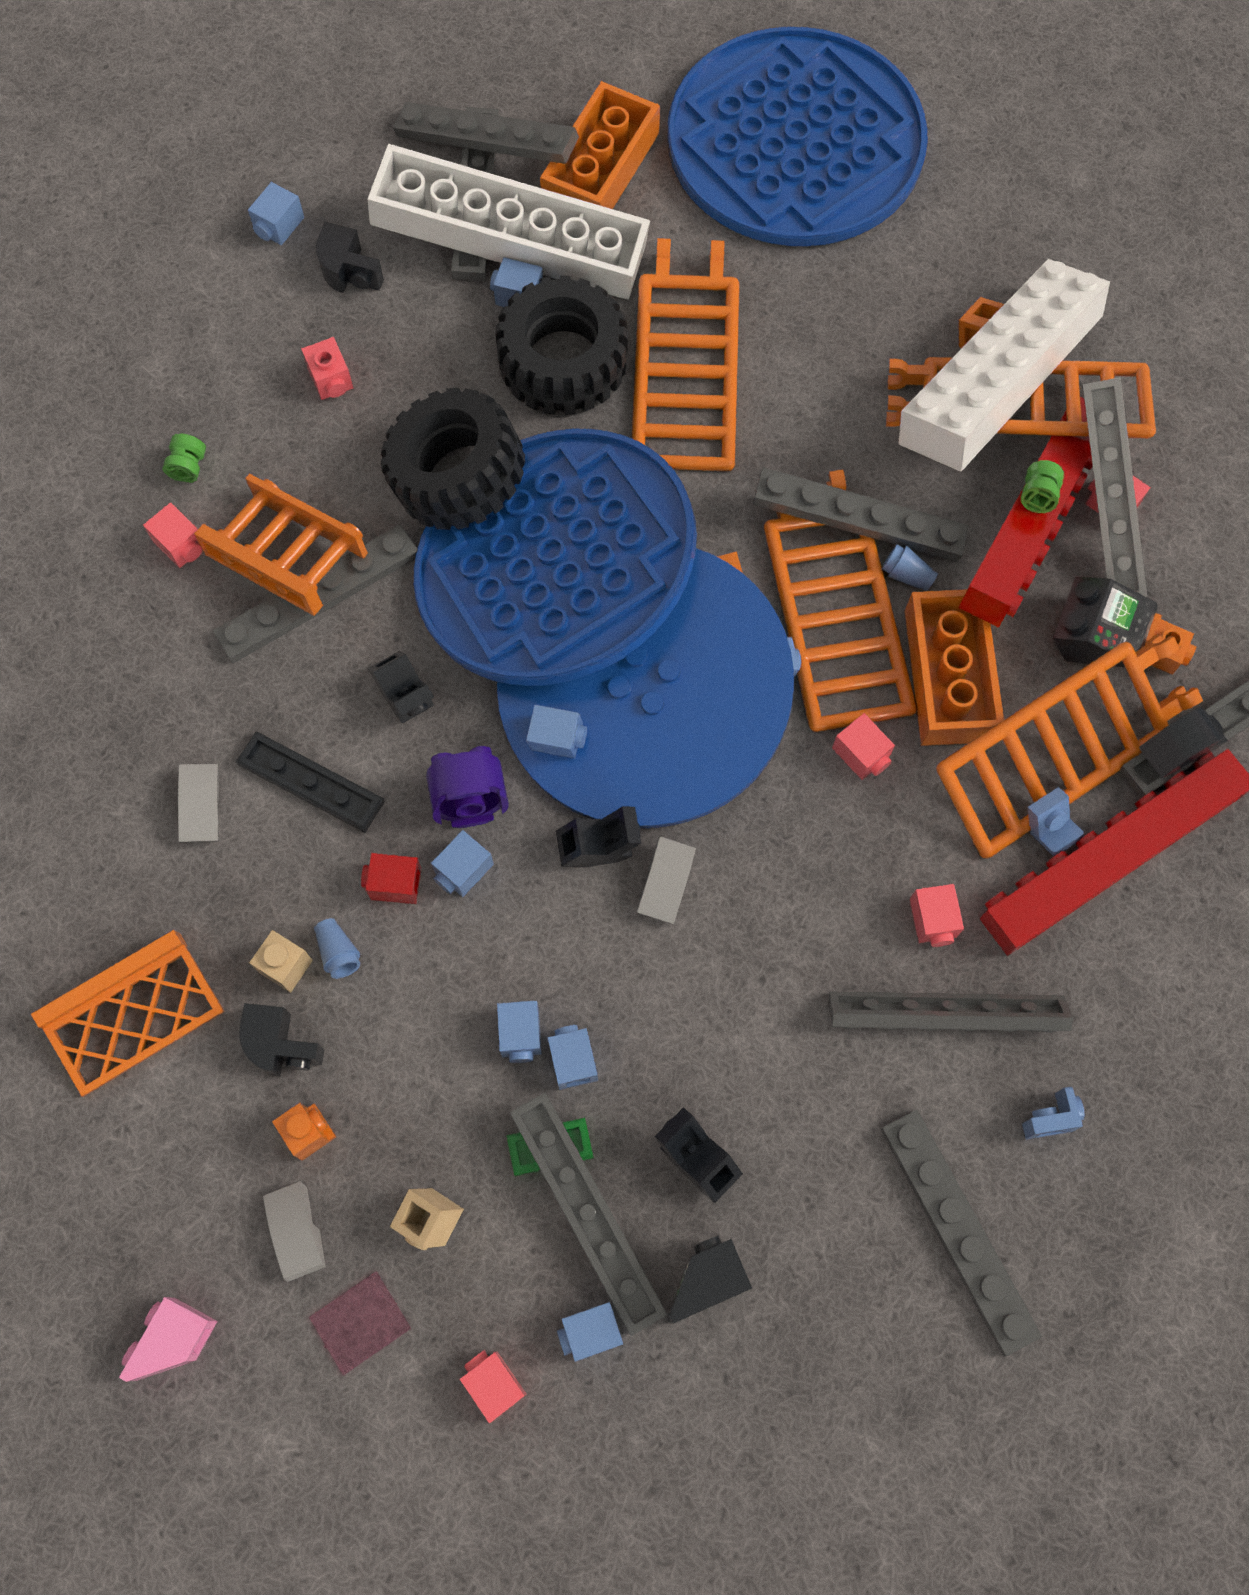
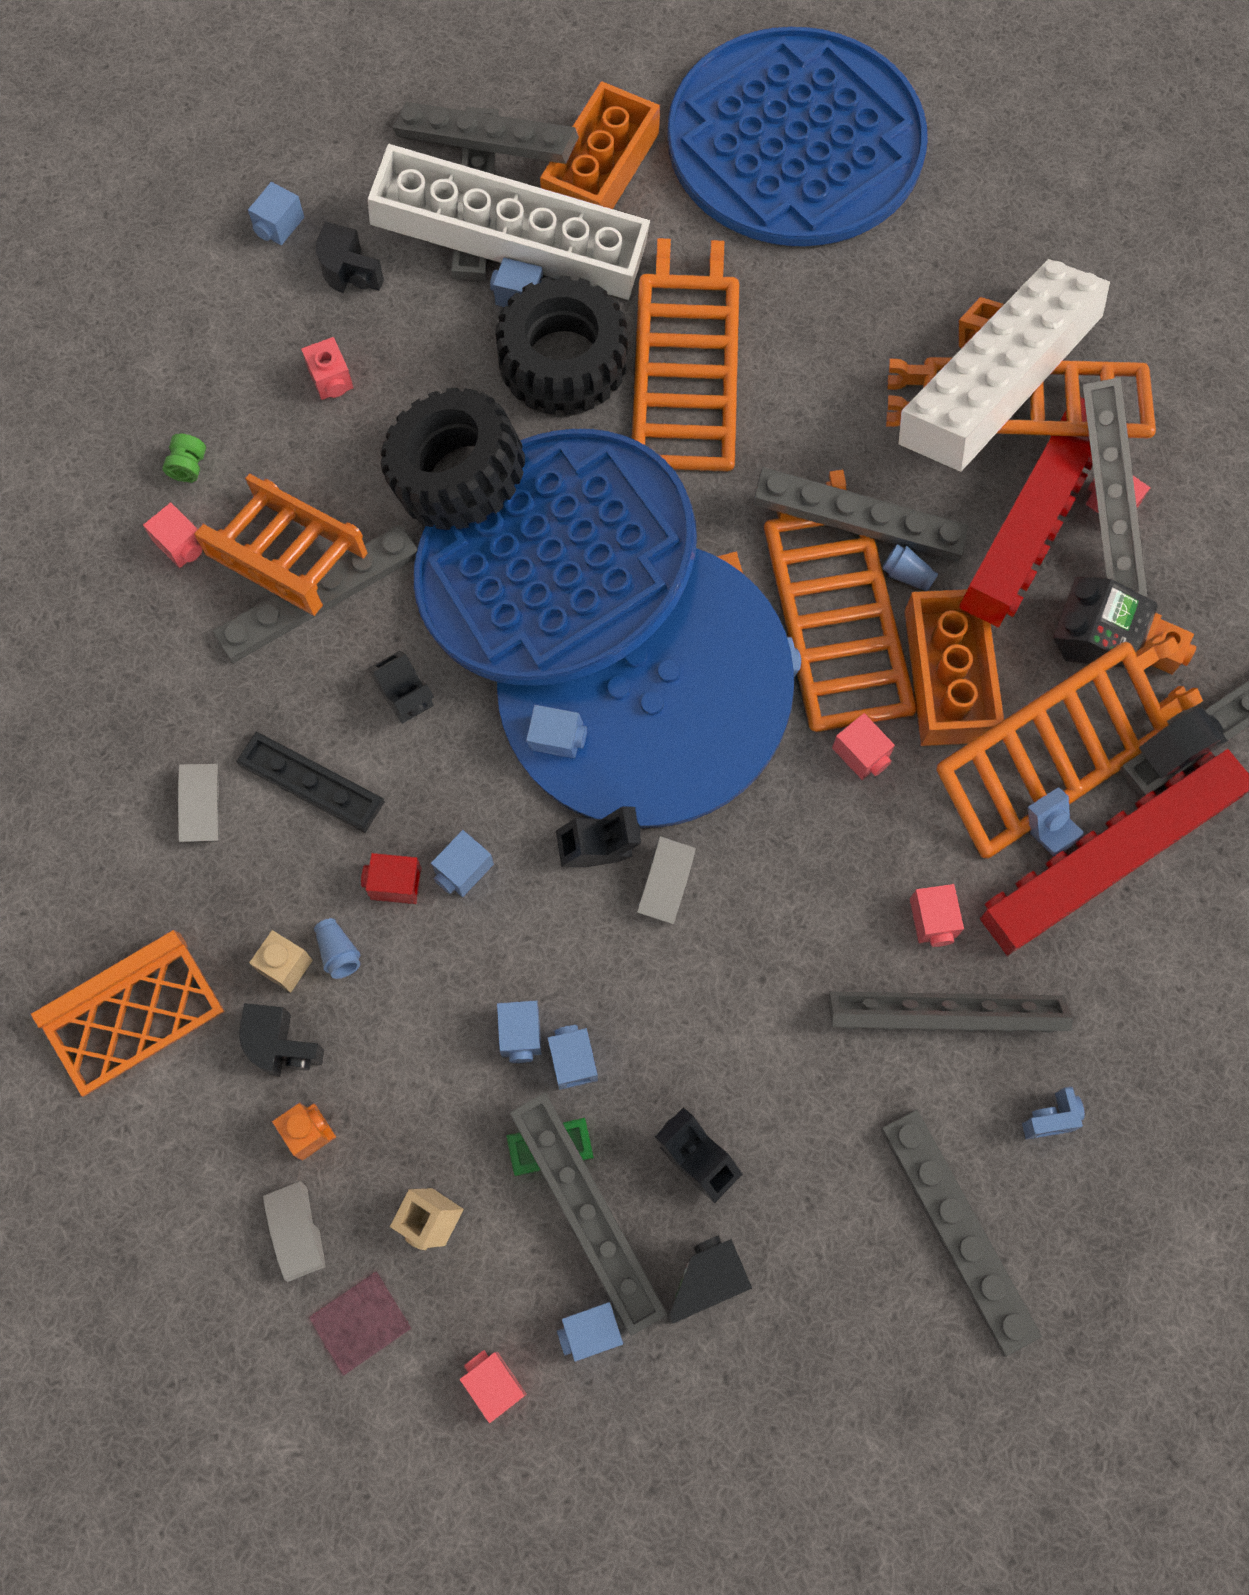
bright pink slope [119,1297,217,1382] -> none
dark purple brick [426,746,509,828] -> none
bright green wheel [1021,460,1064,513] -> none

